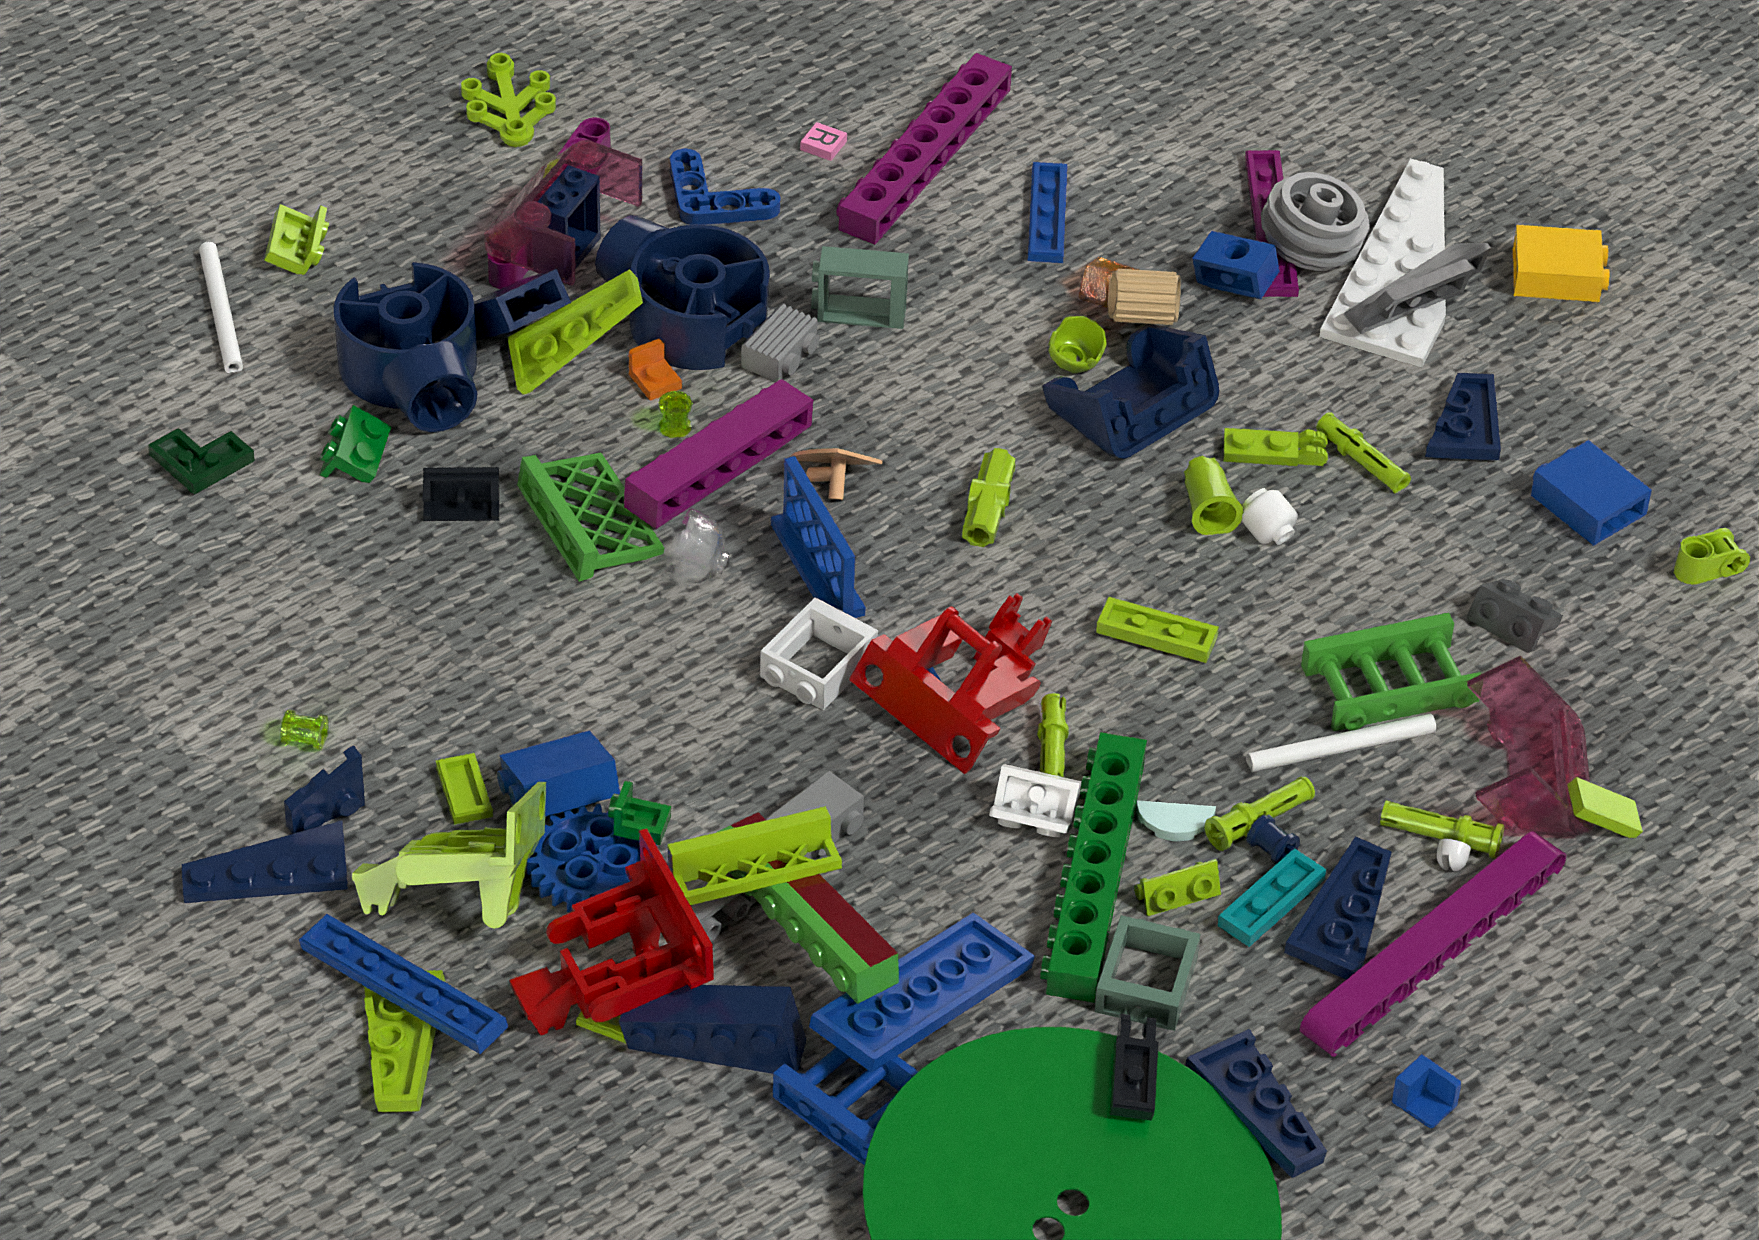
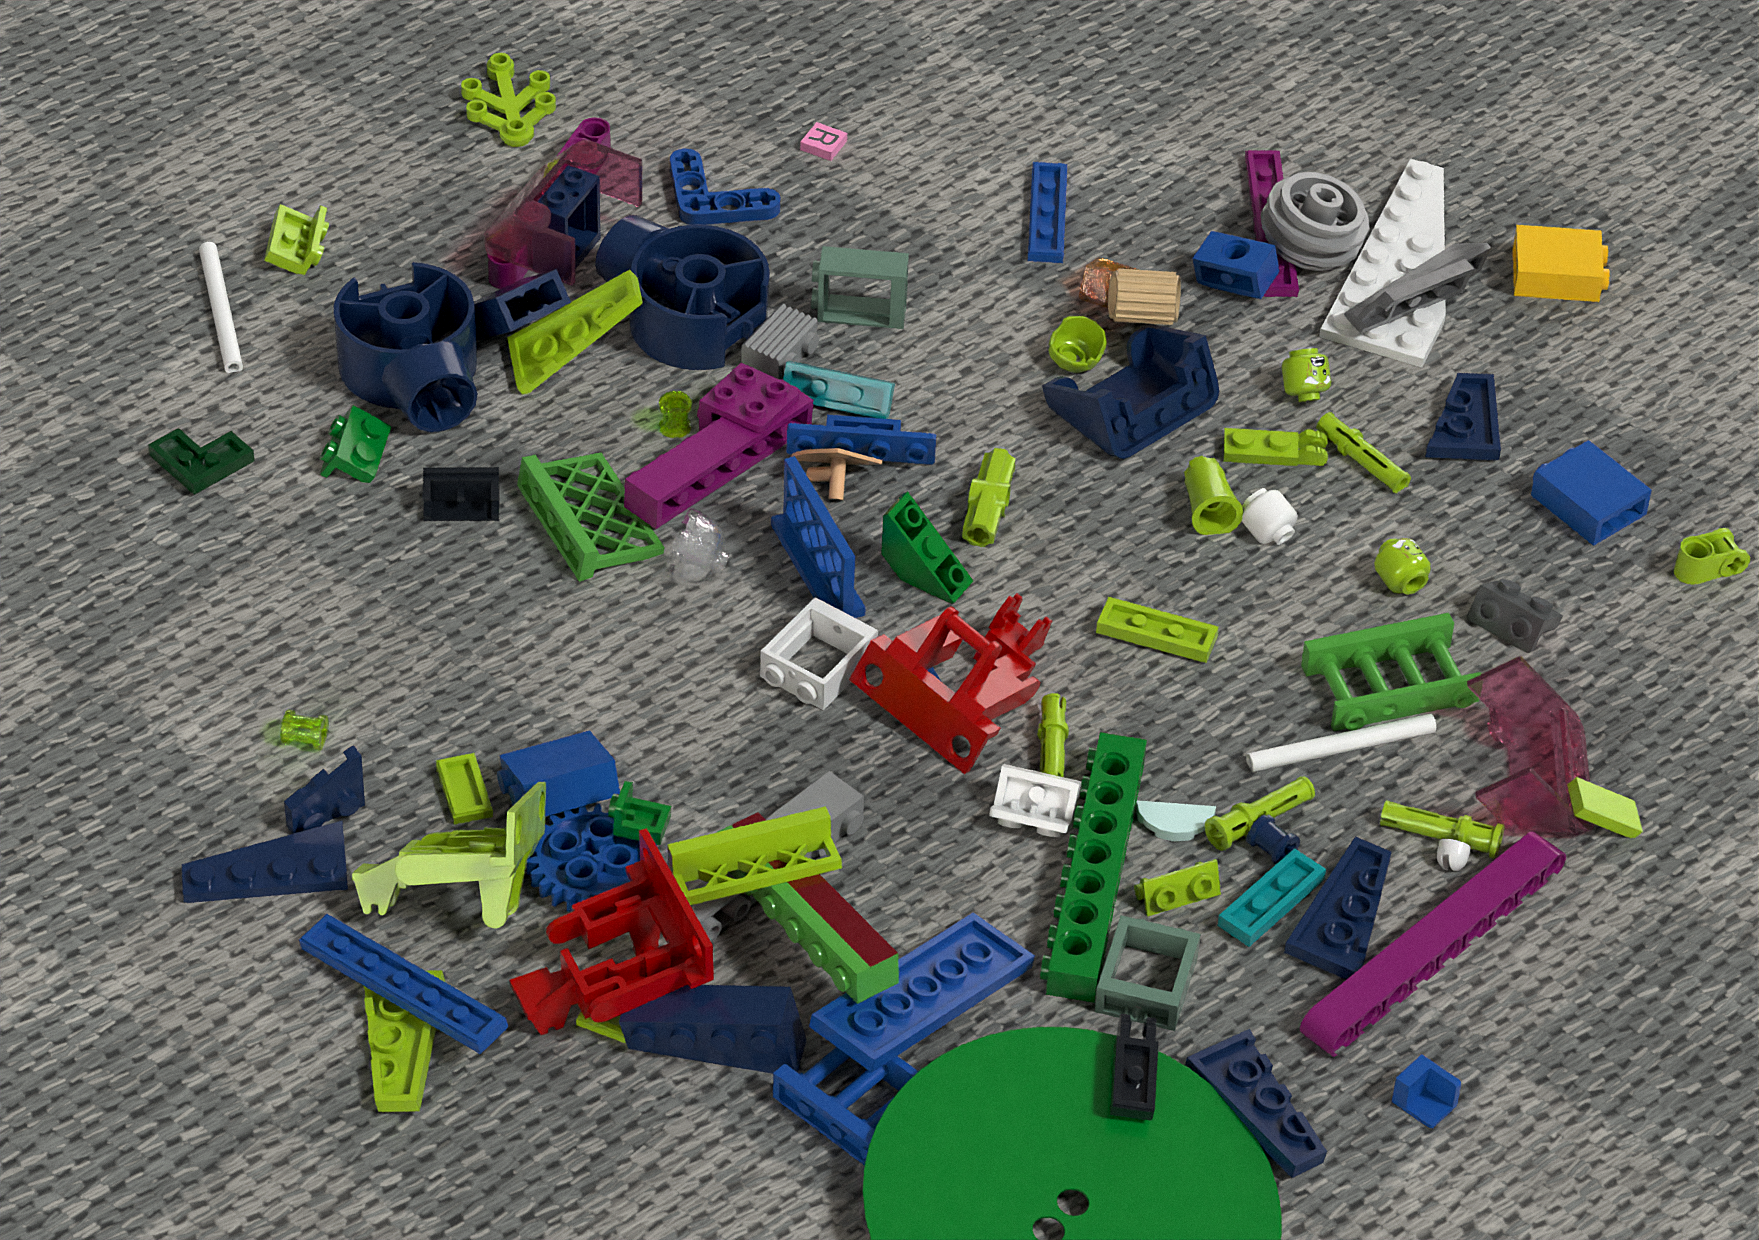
orange bracket [629,339,682,401] -> none
magenta brick [836,53,1012,245] -> none
none -> magenta bracket [697,363,800,432]
none -> teal plate [783,361,895,419]
none -> blue bracket [786,415,936,465]
none -> green slope [881,492,974,604]
none -> lime head [1281,348,1331,403]
none -> lime head [1374,538,1431,595]

